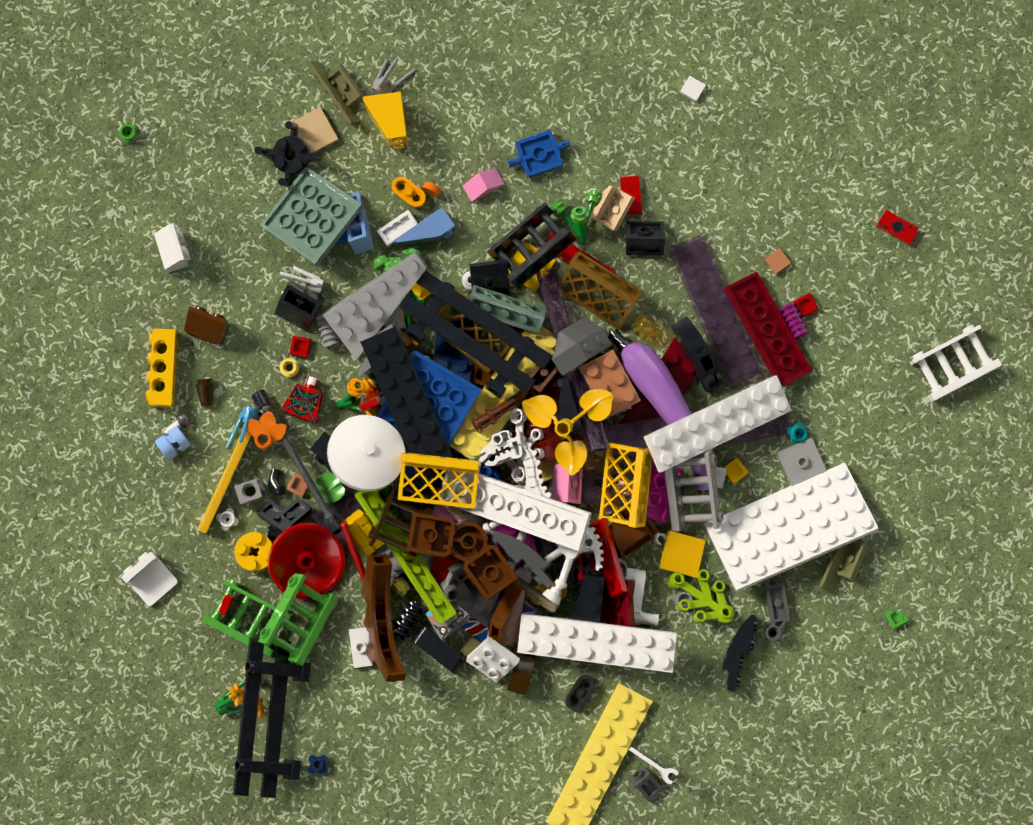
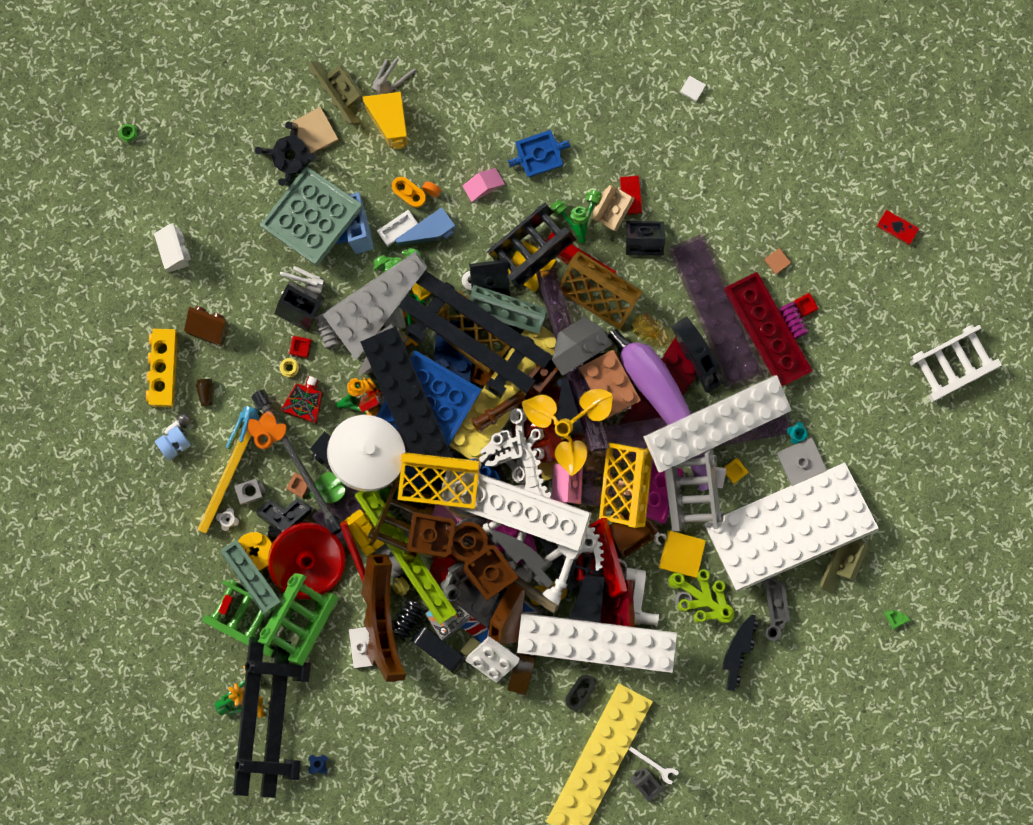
white bracket [121,552,178,606] -> none
black arm [268,468,286,496] -> none
none -> sand green fence [220,539,281,618]

